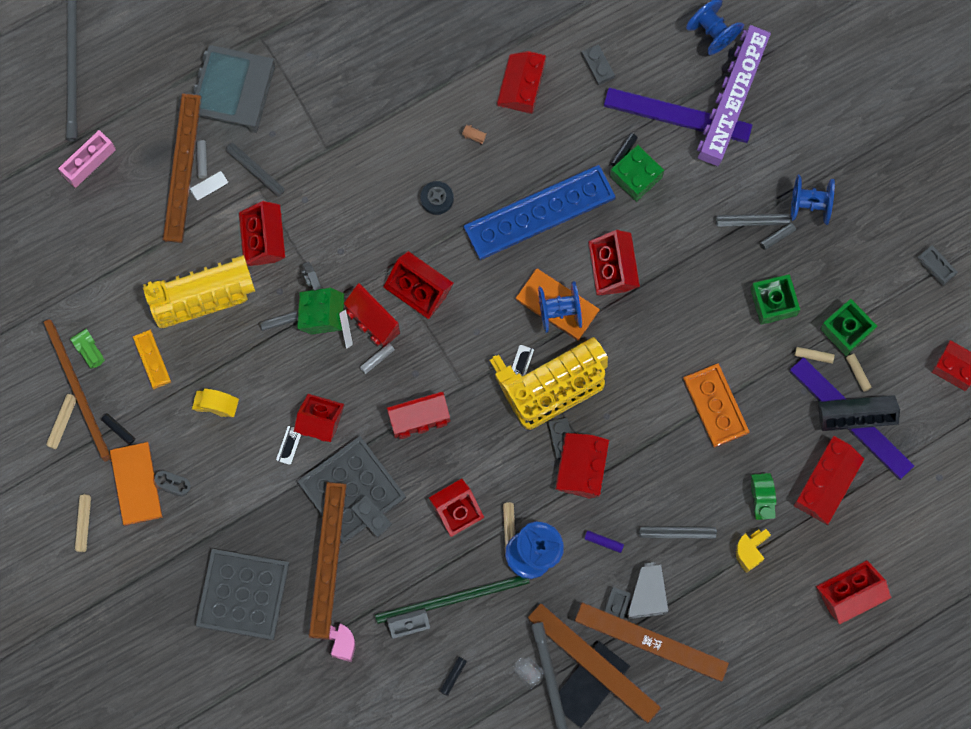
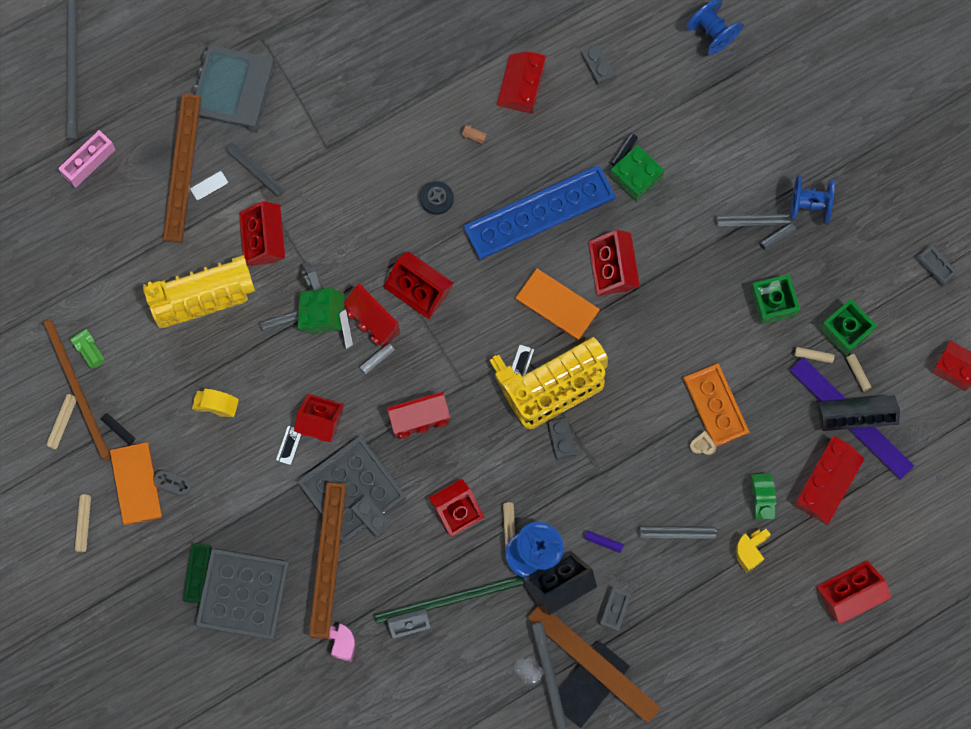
light orange tile [133,329,171,389] -> none
light grey piece [197,140,207,179] -> none
black piece [439,657,467,696] -> none
blue piece [538,281,582,333] -> none
red slope [555,433,609,499] -> none
dark orange tile [574,603,729,682] -> none
dark purple tile [604,88,753,143] -> none
light grey slope [627,562,668,619] -> none
medium lavender brick [697,25,771,166] -> none
none -> dark green tile [183,543,212,604]
none -> black slope [523,551,597,616]
none -> tan tile [690,431,717,455]

